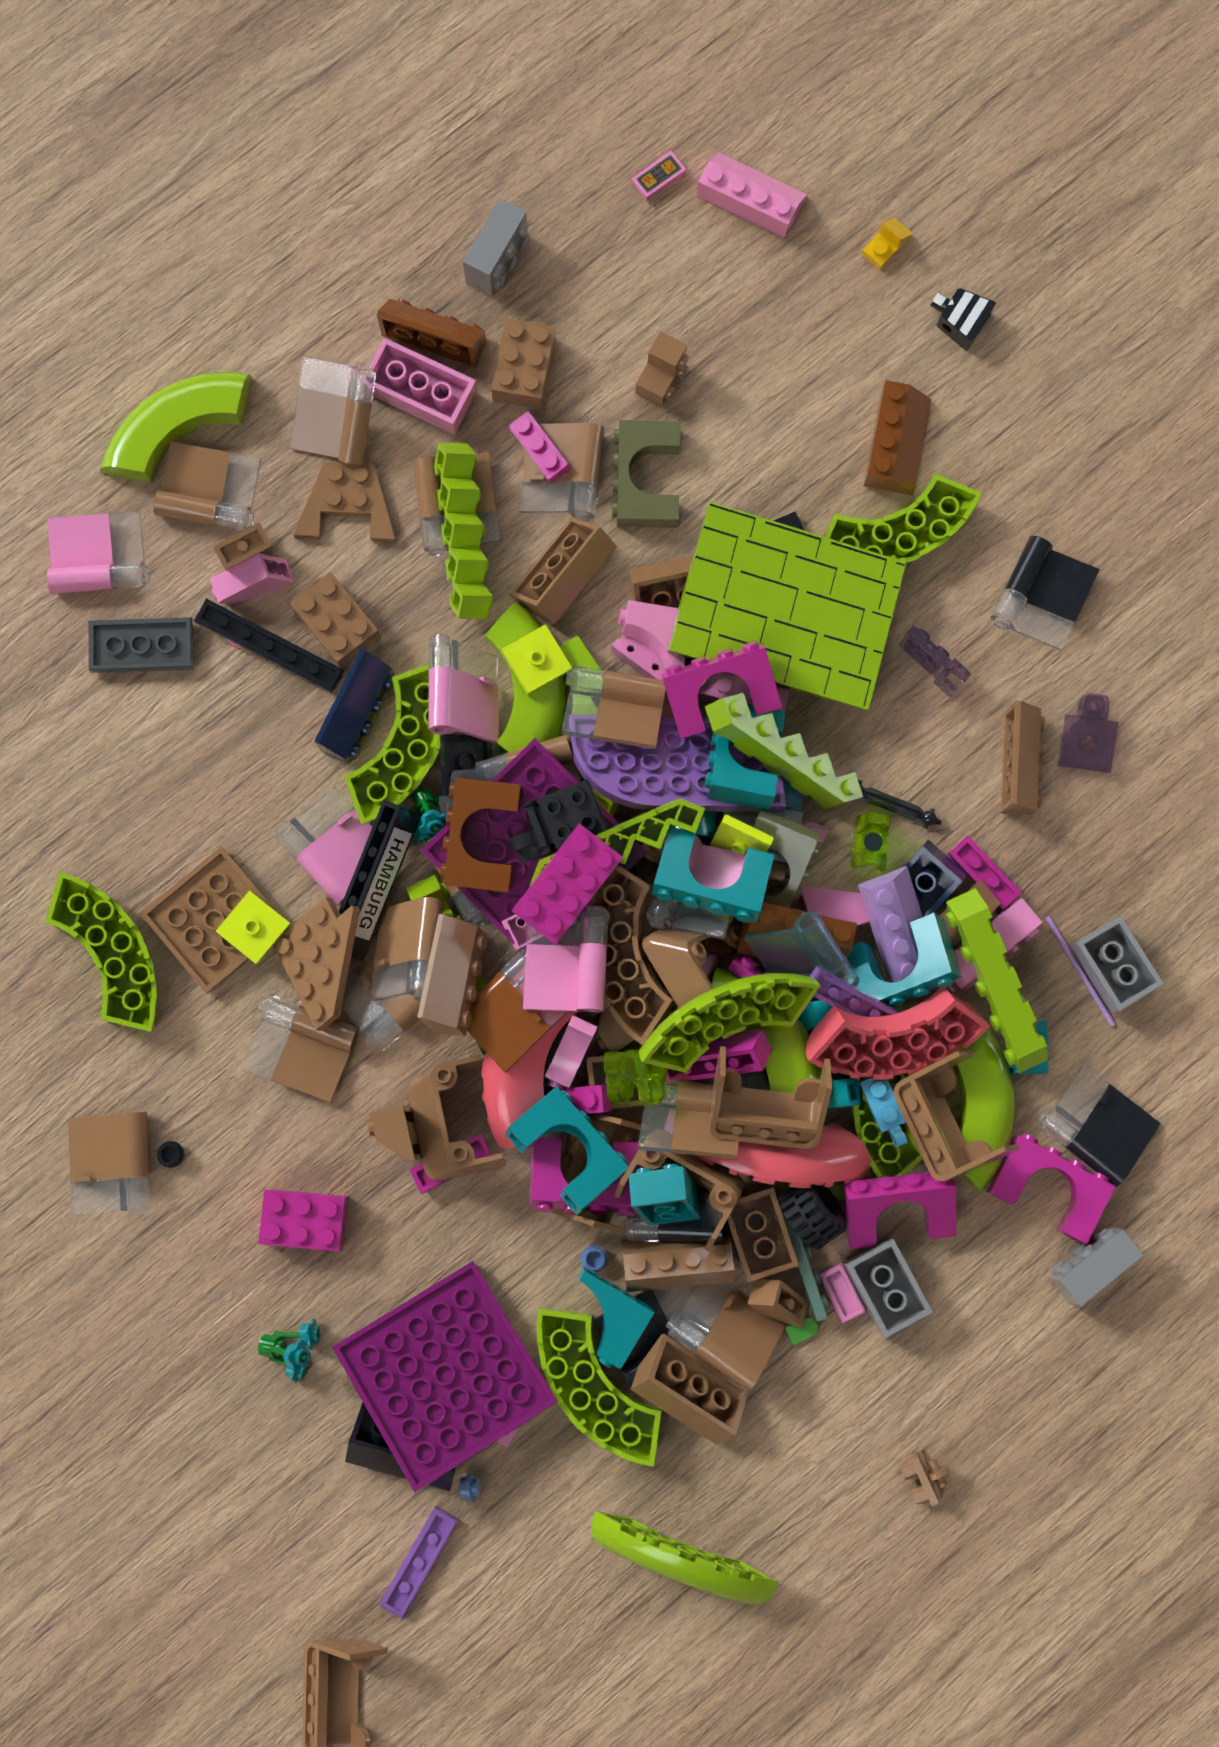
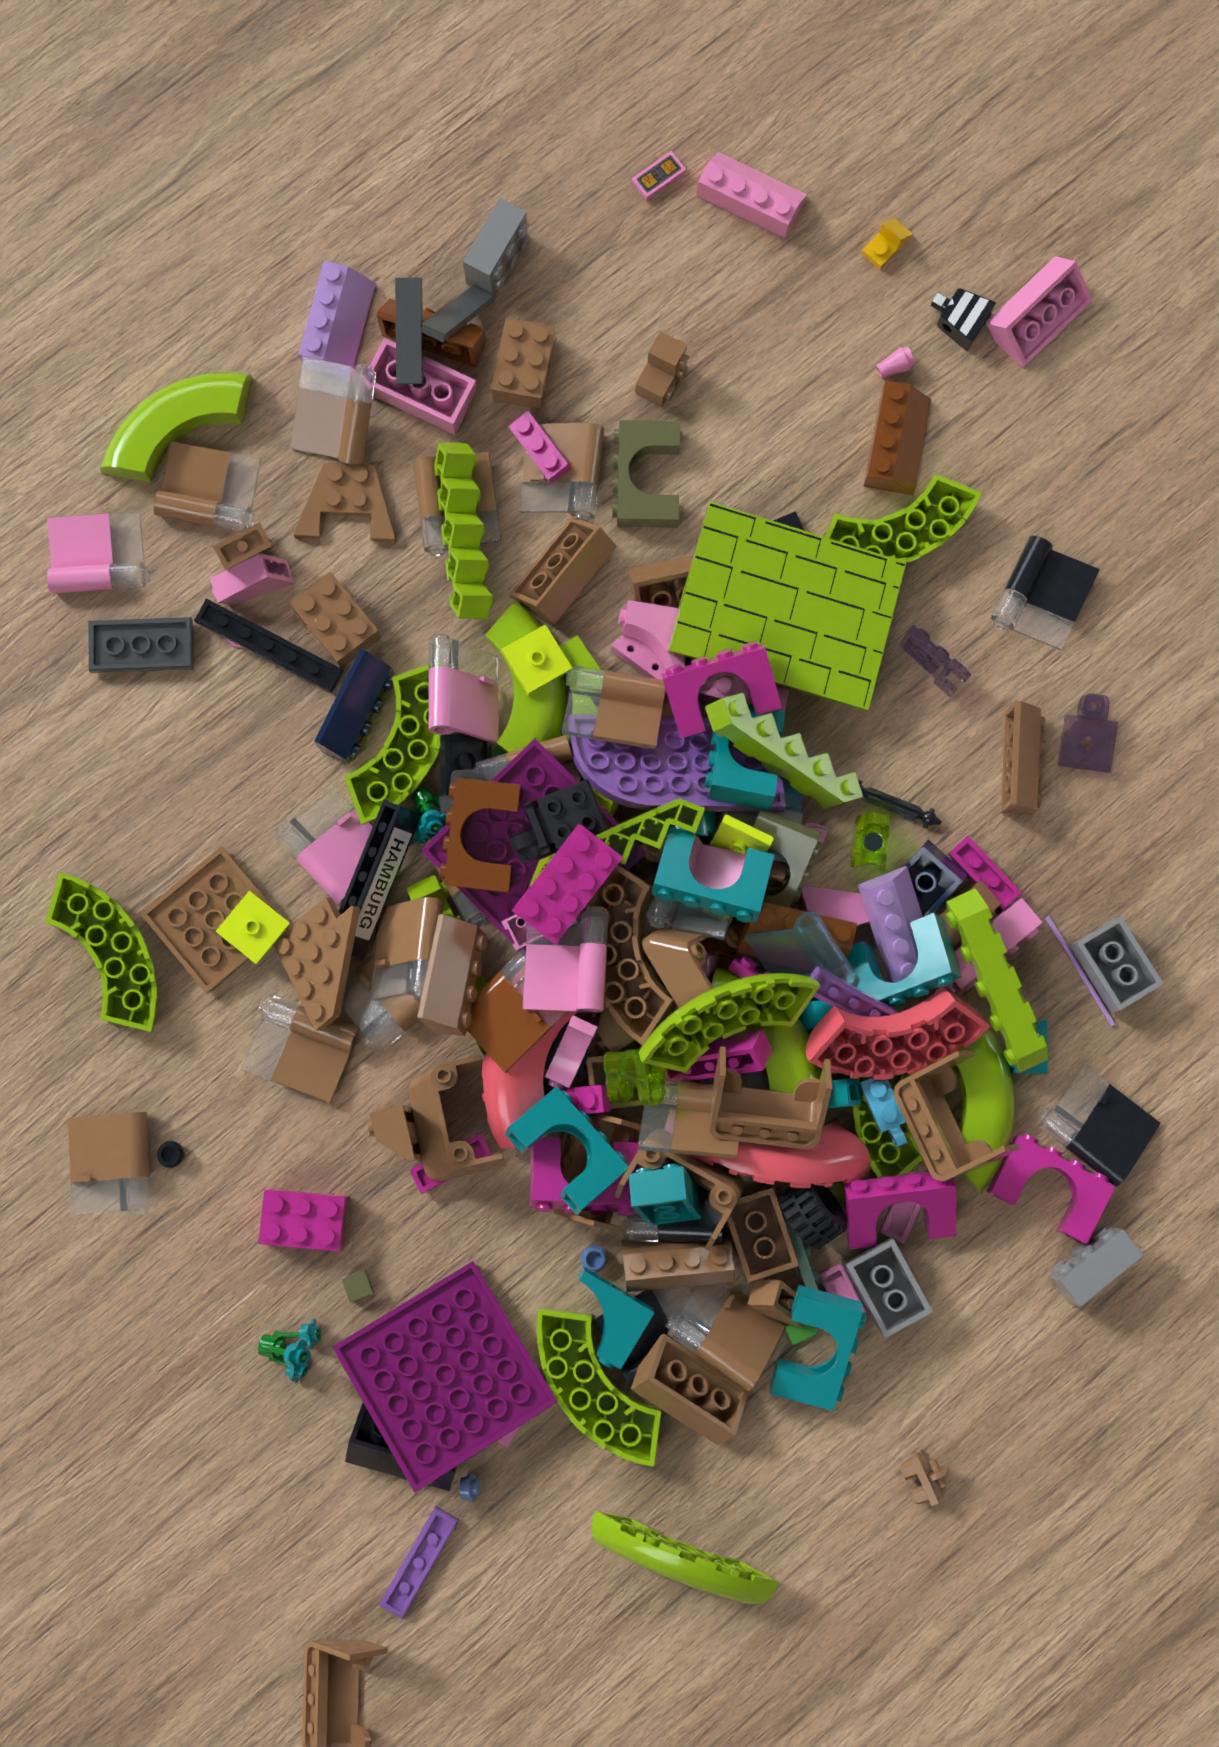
none -> lavender slope [298,261,376,377]
none -> olive piece [342,1270,374,1302]
none -> dark grey tile [395,278,423,385]
none -> dark grey tile [421,285,495,342]
none -> teal arch [770,1285,866,1411]
none -> bright pink cone [876,347,916,379]
none -> bright pink tile [879,1201,921,1244]
none -> bright pink slope [986,256,1093,367]

